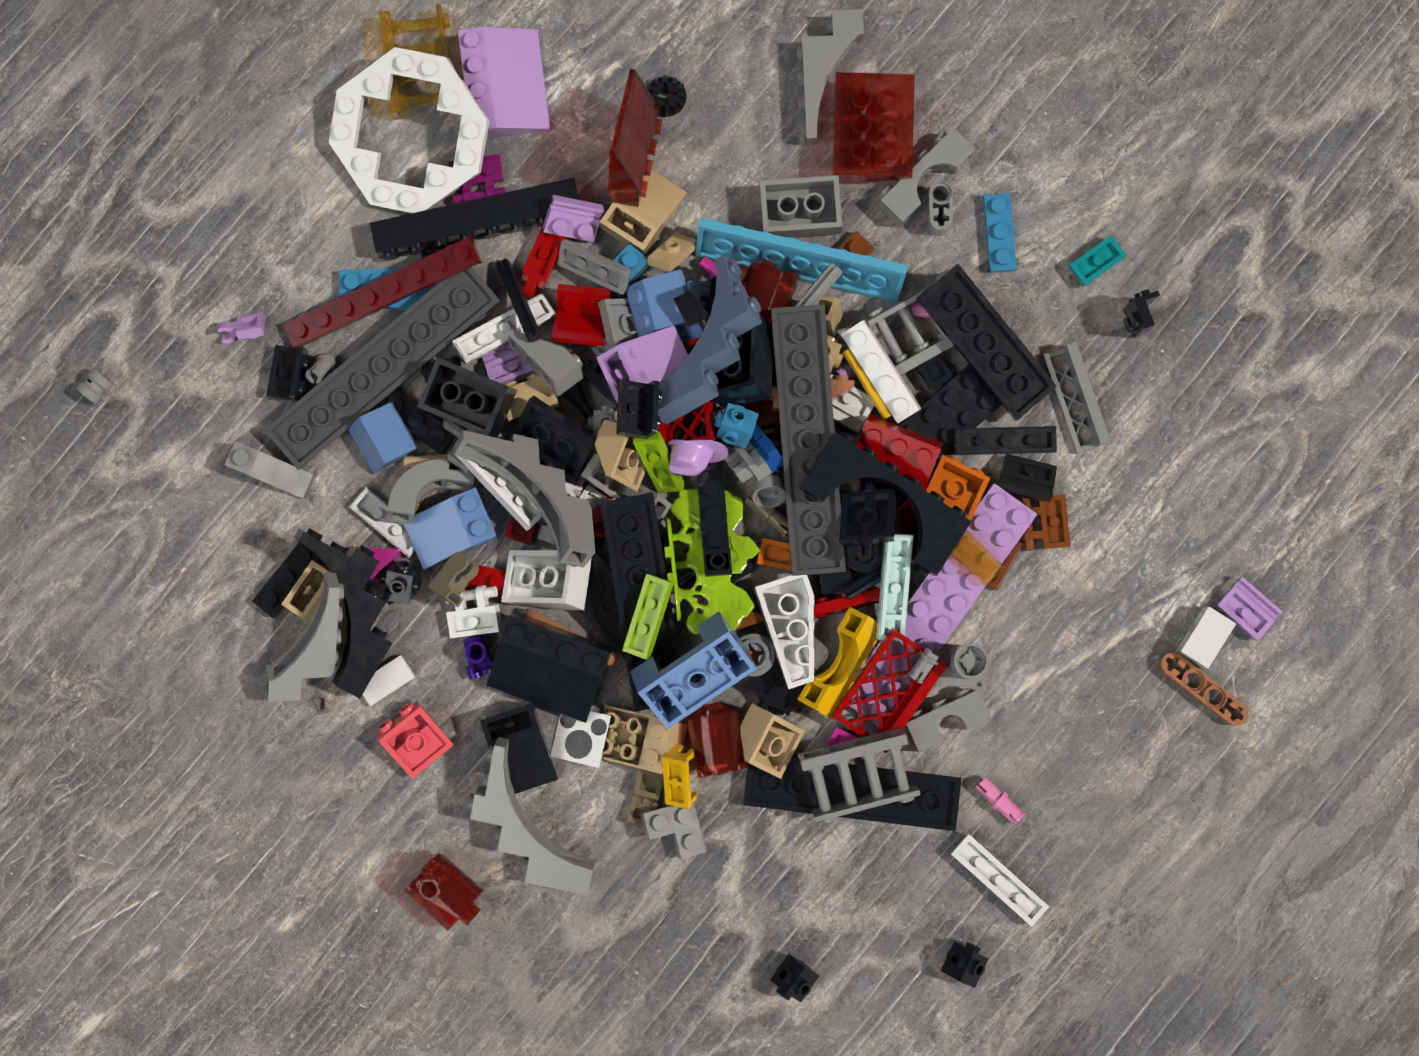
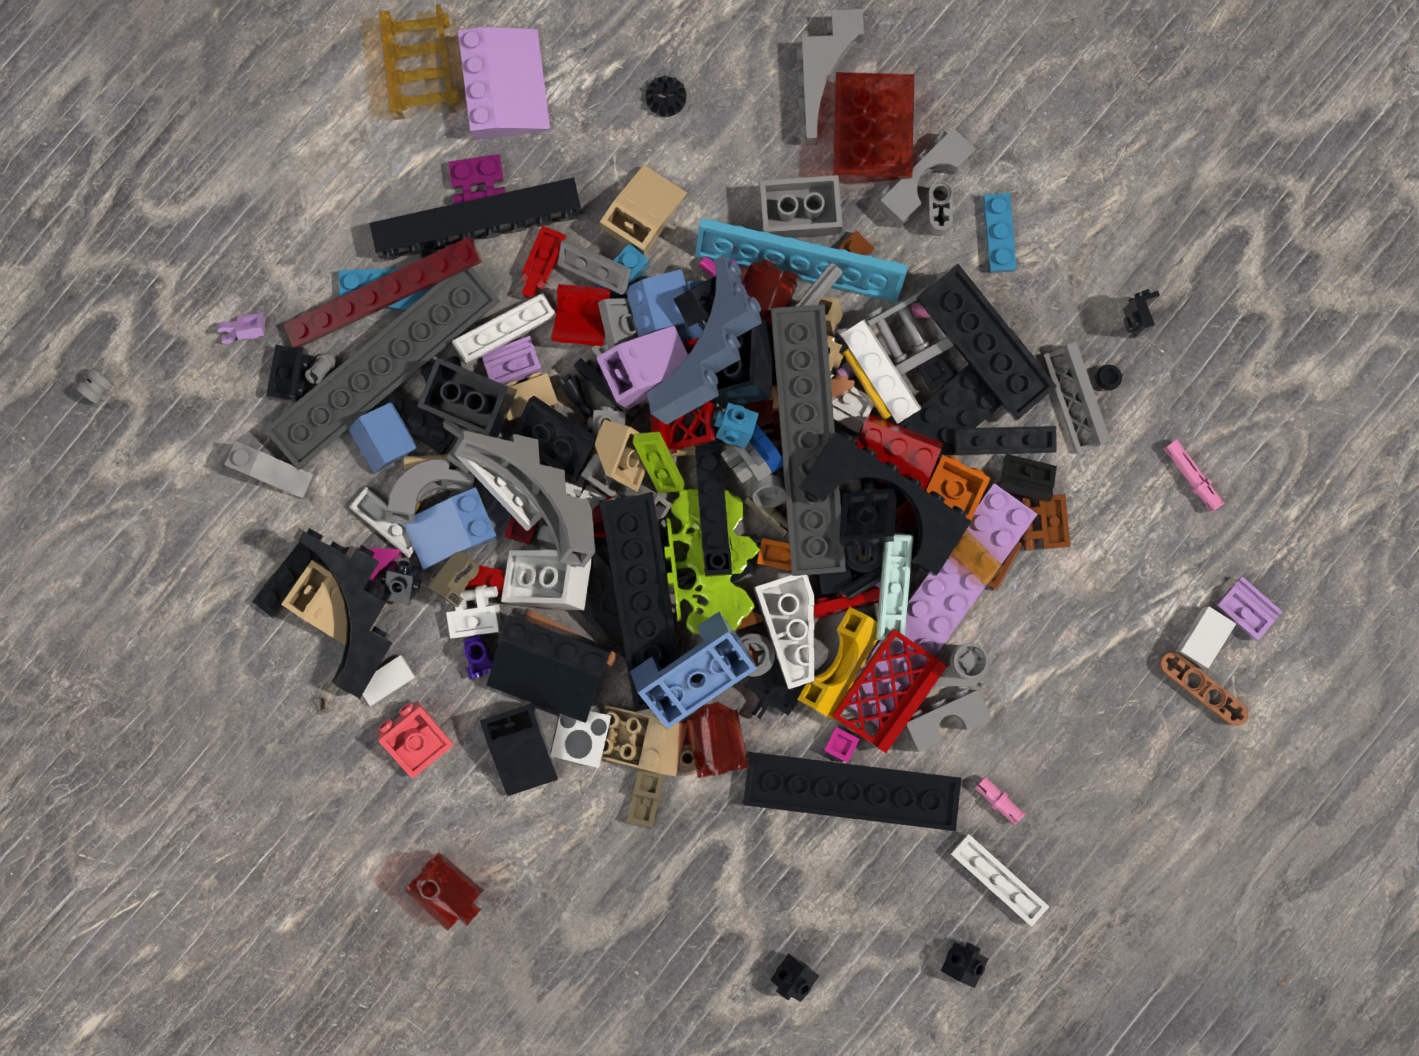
light grey arch [265,573,344,702] -> none
white plate [329,47,490,213] -> none
light grey arch [467,737,596,895] -> none
black axle [496,258,541,343] -> none
light grey slope [506,329,583,396] -> none
lavender plate [543,195,604,242] -> none
clear red slope [608,68,663,207] -> none
black bracket [616,380,662,439] -> none
lime plate [622,574,674,659] -> none
light grey plate [641,802,706,859] -> none
tan plate [648,232,697,272] -> none
yellow hinge [662,744,697,810] -> none
lavender piece [666,440,728,476] -> none
tan slope [740,704,805,779] -> none
light grey fence [798,727,920,823] -> none
light grey pin [908,648,939,684] -> none
teal plate [1068,235,1127,287] -> none
none -> black plate [1095,364,1122,391]
none -> bright pink pin [1164,439,1225,513]

